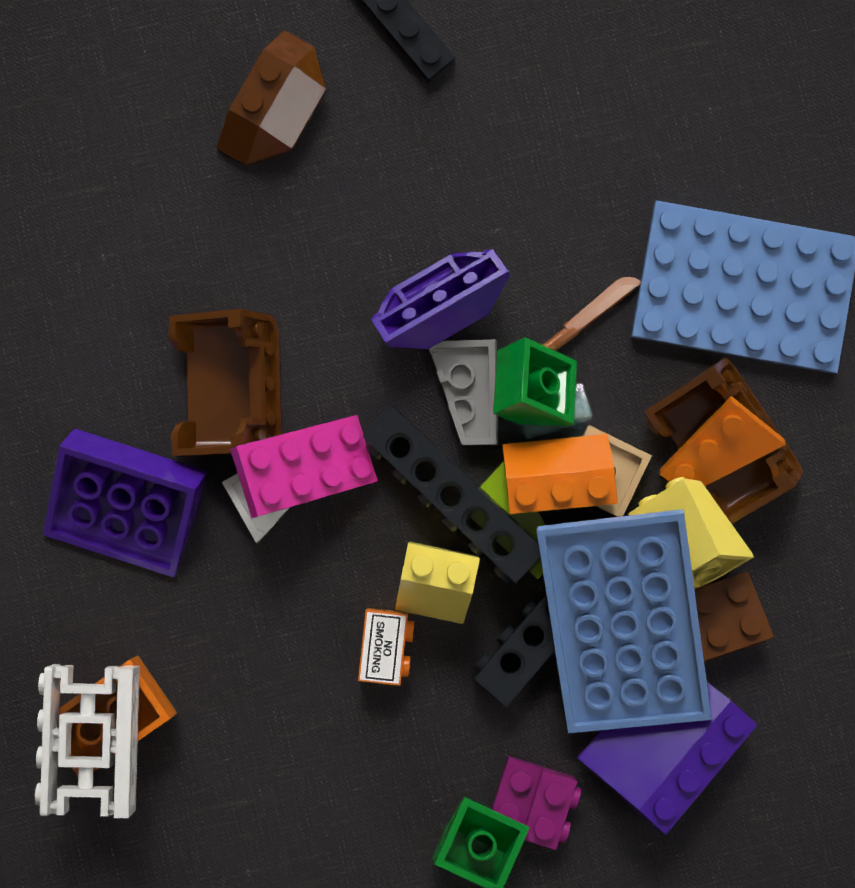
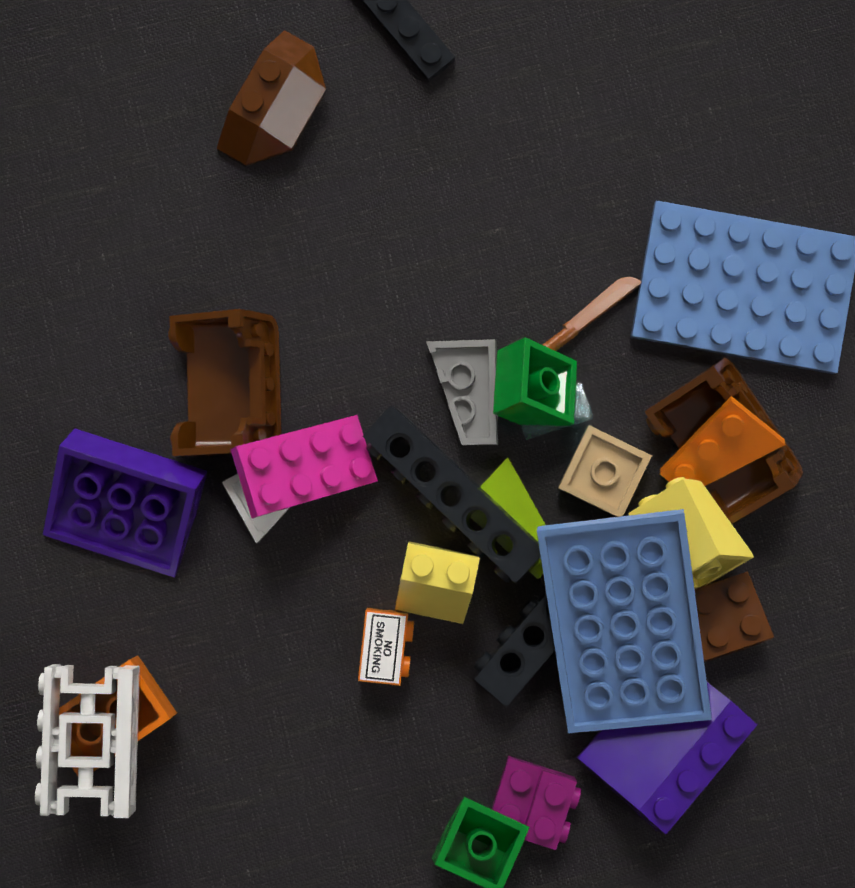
dark purple wedge [371,249,510,349] -> none
orange slope [502,434,618,514] -> none

